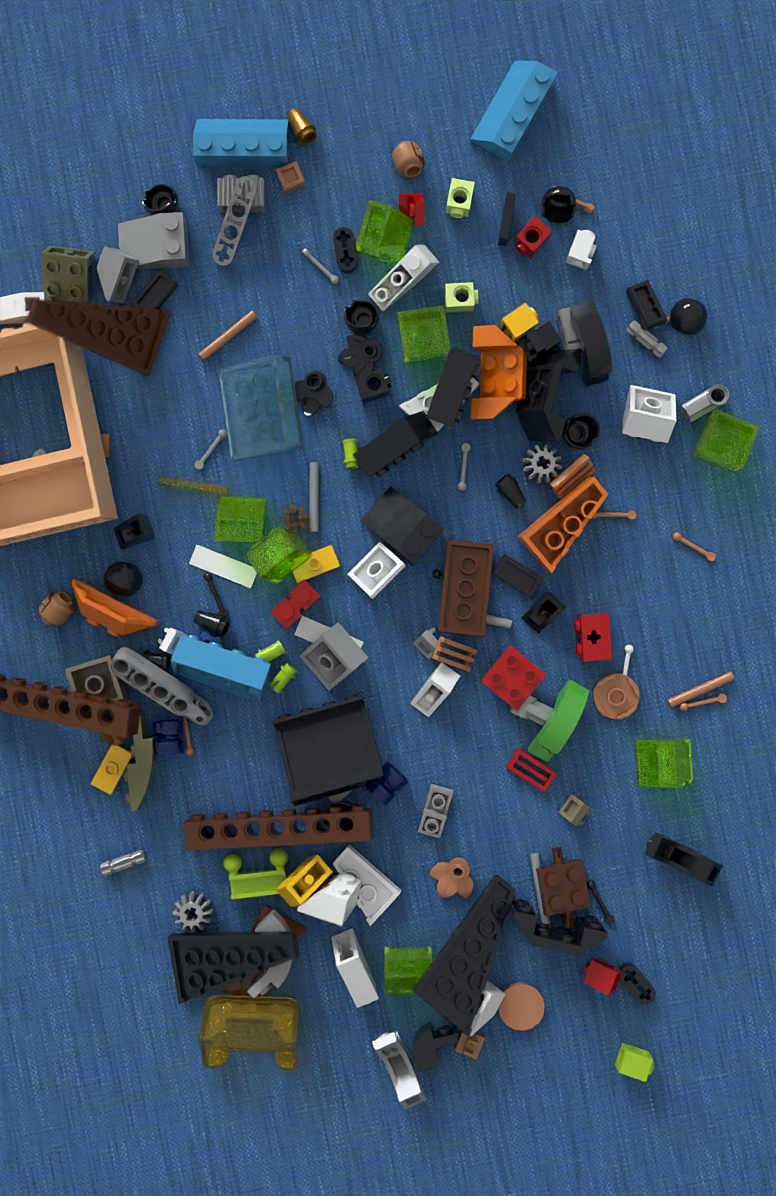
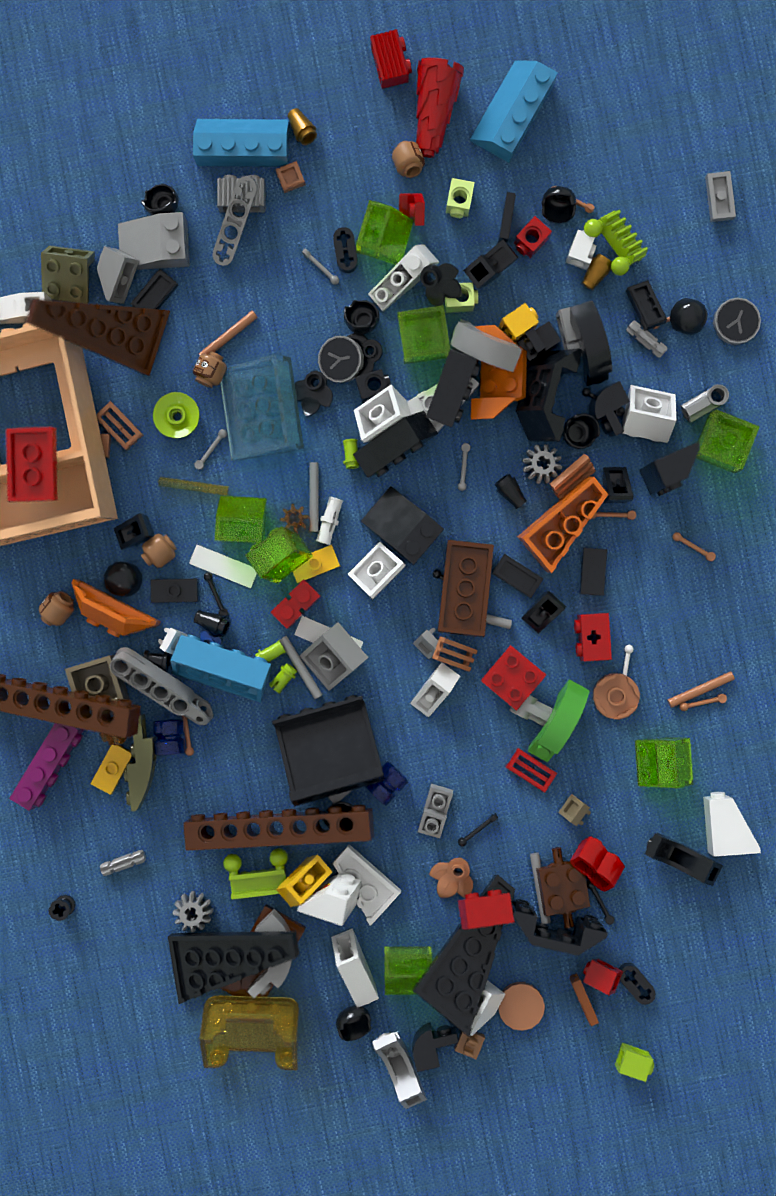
none -> red plate [6,427,58,502]
none -> magenta brick [9,723,84,811]
none -> black bush [49,895,76,921]
none -> nougat tile [96,401,144,451]
none -> medium nougat head [141,534,177,568]
none -> black plate [151,579,199,603]
none -> lime dish [153,392,200,439]
none -> medium nougat head [193,351,227,388]
none -> light grey bar [279,636,323,699]
none -> white pin [316,497,343,545]
none -> black tile [318,336,364,383]
none -> black hair [336,1006,371,1041]
none -> white slope [354,385,411,443]
none -> red brick [370,29,412,89]
none -> red cone [416,58,464,158]
none -> black plate [420,263,462,309]
none -> light grey arch [450,319,522,372]
none -> black hinge [458,813,498,847]
none -> red brick [458,889,514,930]
none -> black brick [463,239,519,289]
none -> dark orange tile [569,973,599,1026]
none -> red brick [570,836,625,892]
none -> black tile [580,548,607,596]
none -> pearl gold cone [582,254,612,291]
none -> black hinge [582,388,625,416]
none -> lime gear [584,210,648,276]
none -> black brick [589,381,630,437]
none -> black slope [603,467,633,503]
none -> black slope [639,442,700,496]
none -> white slope [703,792,761,857]
none -> light grey plate [705,171,736,222]
none -> black tile [713,298,761,345]

